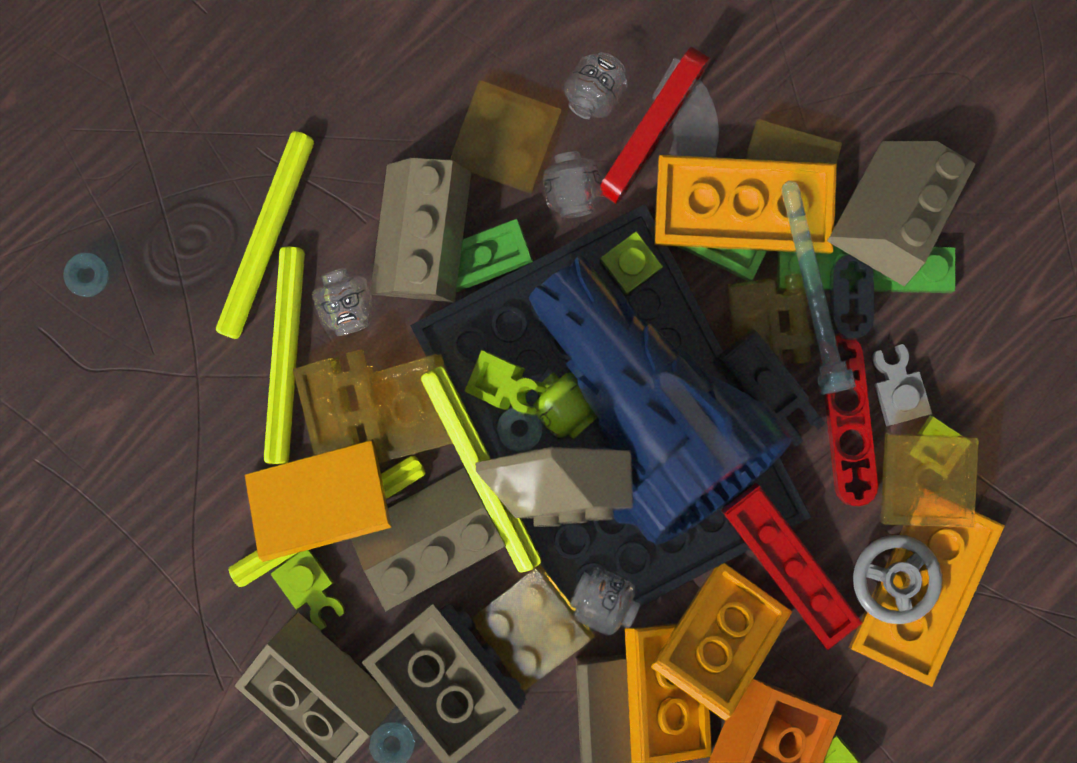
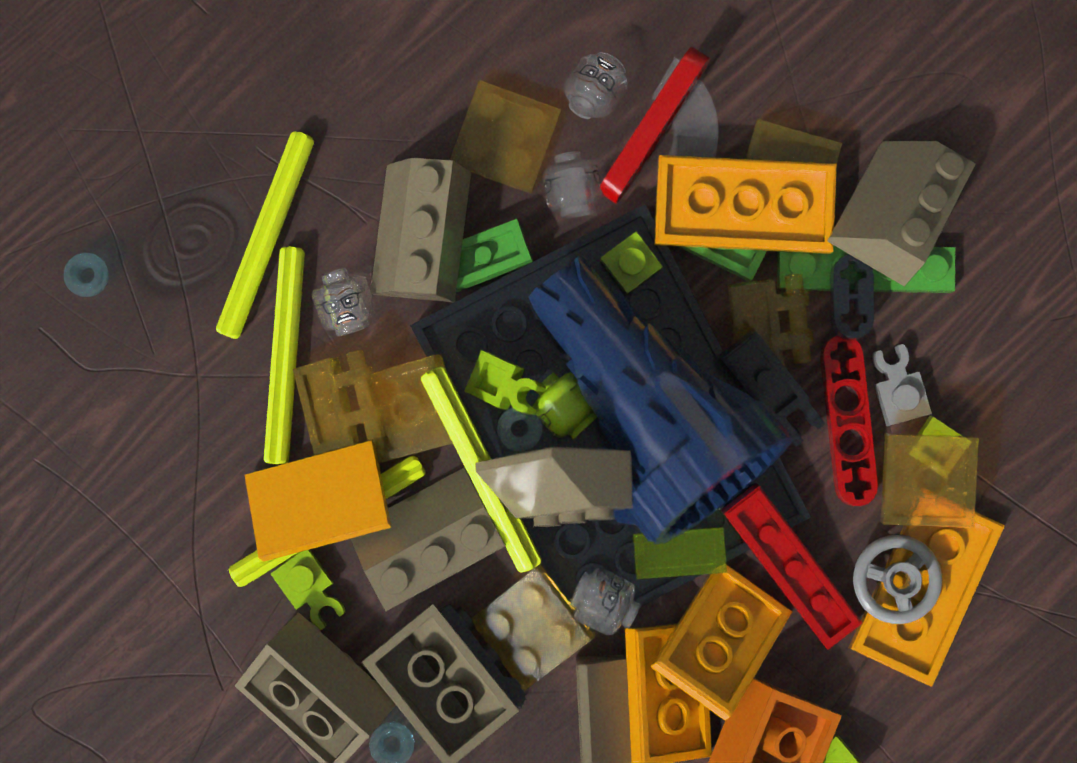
clear light blue piece [781,181,856,394] -> none
none -> clear neon green tile [633,527,727,579]

